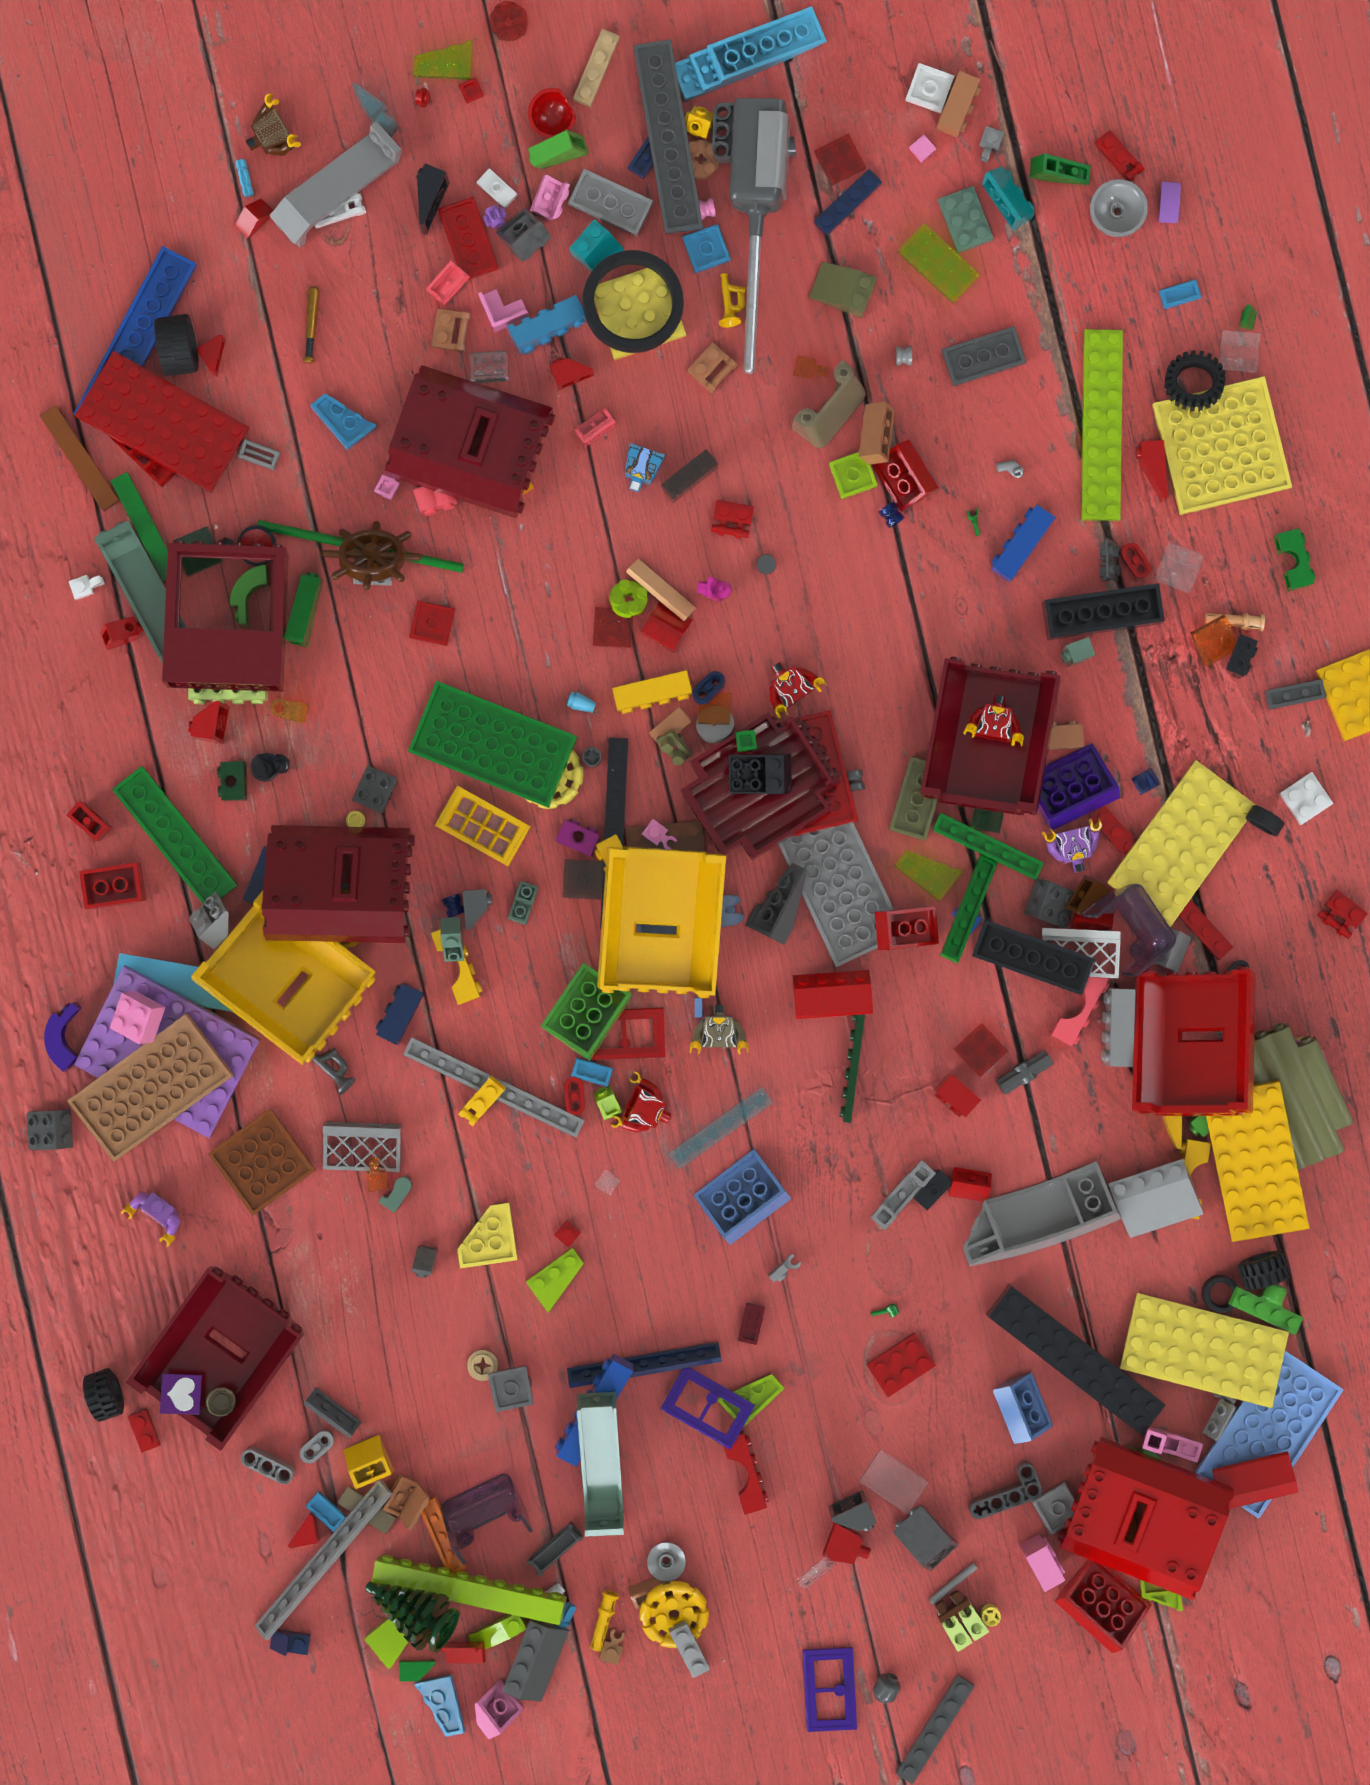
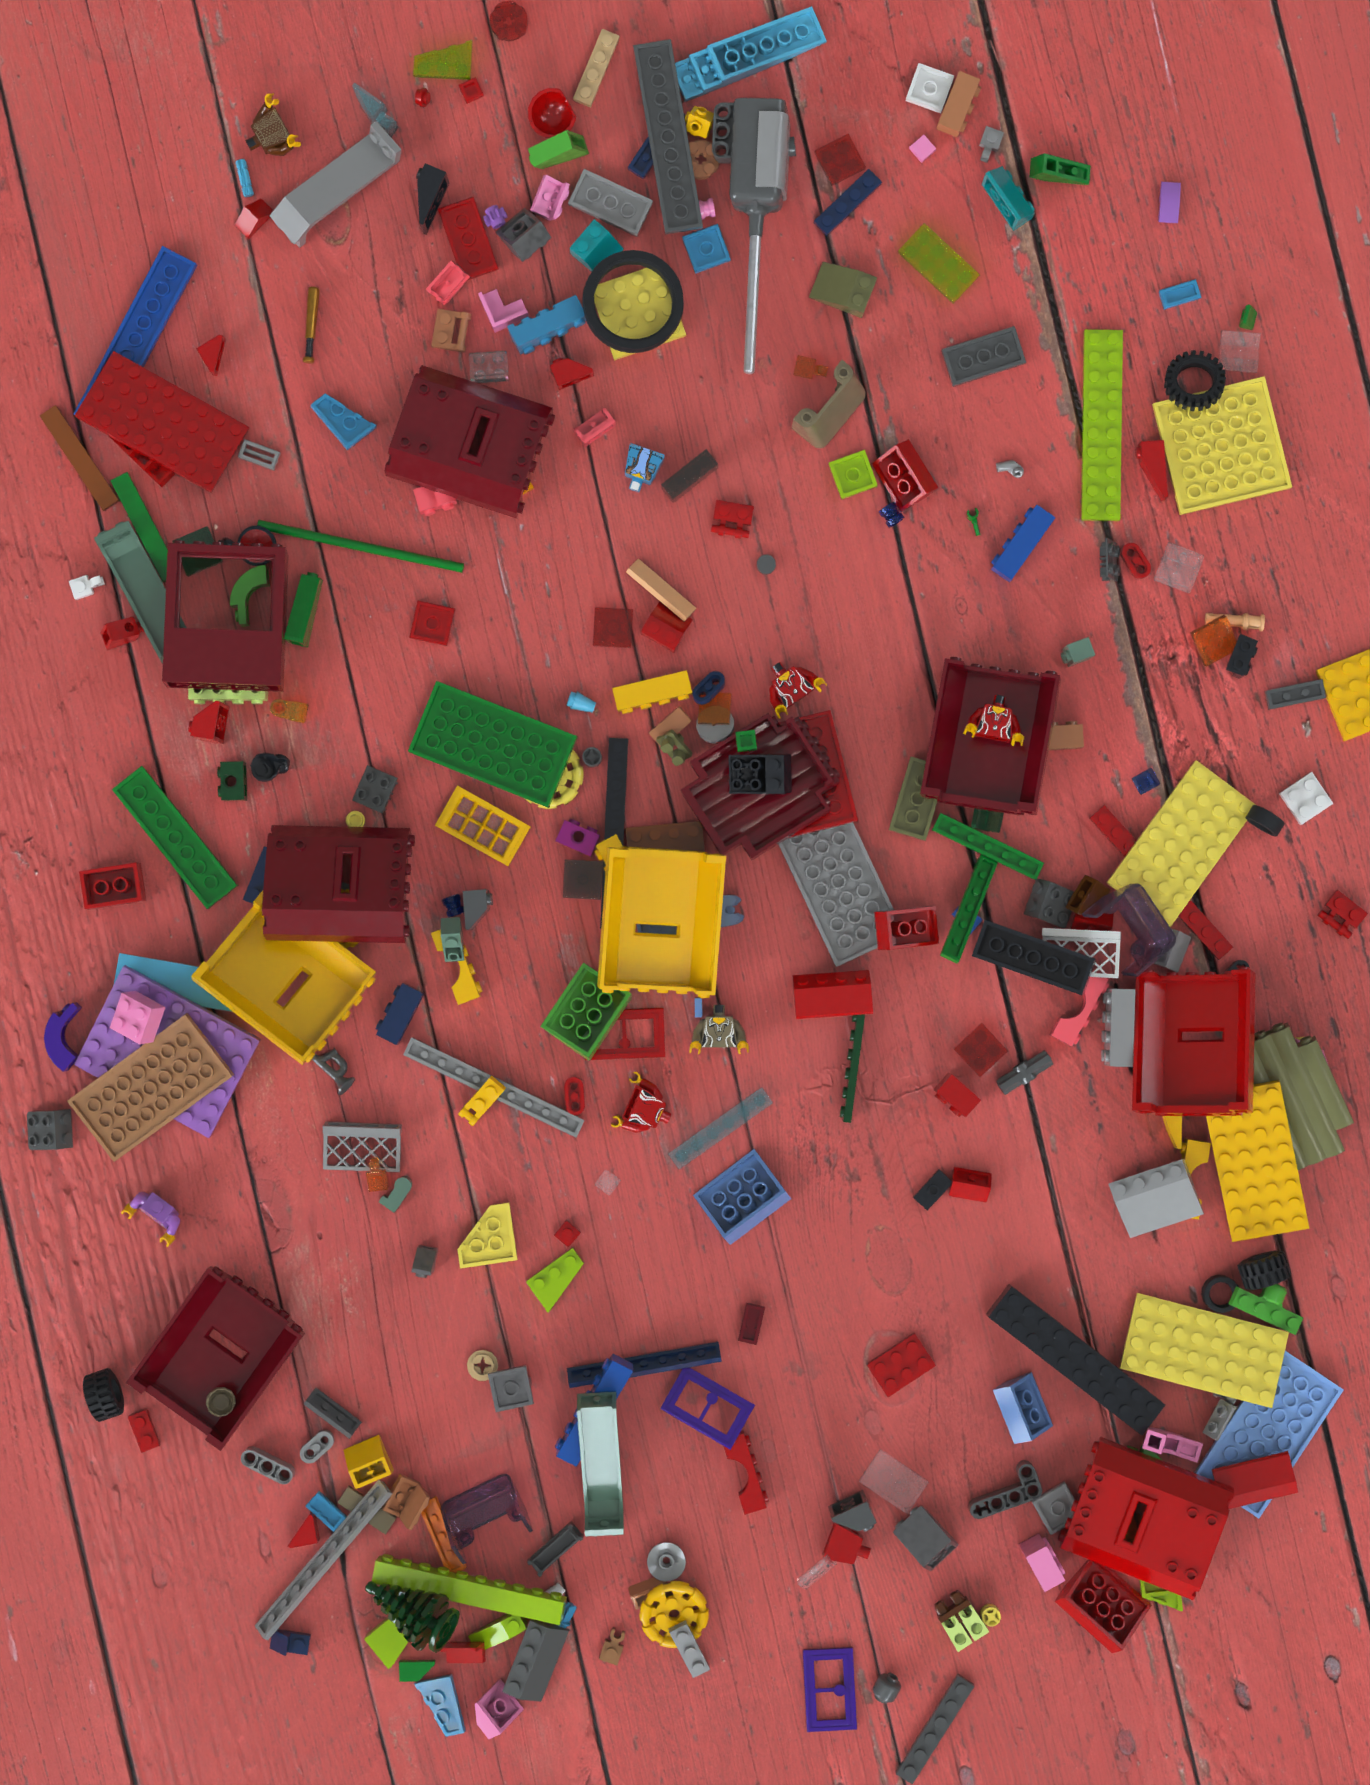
red brick [66,801,113,842] -> none
black tyre [154,314,199,376] -> none
dark purple tile [160,1374,202,1415] -> none
light grey slope [189,892,229,950] -> none
dark orange plate [208,1108,316,1216] -> none
white plate [315,193,366,229] -> none
reddish brown brick [322,521,422,590] -> none
bright pink plate [374,474,400,501] -> none
white plate [476,168,518,209] -> none
sand green slope [508,881,539,925] -> none
dark azure plate [571,1057,613,1087] -> none
yellow pin [590,1590,619,1651] -> none
lime bracket [593,1086,622,1120] -> none
lime plate [609,579,648,618] -> none
bright pink plate [642,819,677,849] -> none
nougat plate [687,342,738,394] -> none
dark pink hips [698,577,732,602] -> none
lime wing [718,1374,785,1426] -> none
yellow piece [719,273,746,328] -> none
dark grey wedge [746,863,807,945] -> none
light grey plate [768,1254,801,1282] -> none
dark grey wheel [846,770,865,792] -> none
nougat brick [859,401,895,465] -> none
light grey slope [870,1160,936,1230] -> none
green hand [871,1304,899,1317] -> none
clear neon green wing [894,850,963,902] -> none
light grey wheel [895,346,912,366] -> none
light grey bar [928,1562,978,1605] -> none
sand green plate [937,186,994,254] -> none
light grey slope [963,1161,1122,1266] -> none
dark purple slope [1038,743,1120,830] -> none
black brick [1042,583,1165,641] -> none
medium lavender torso [1042,818,1102,873] -> none
light grey dish [1090,179,1148,237] -> none
red plate [1095,130,1145,182] -> none
bright green brick [1187,1116,1209,1137] -> none
green arch [1273,528,1315,592] -> none

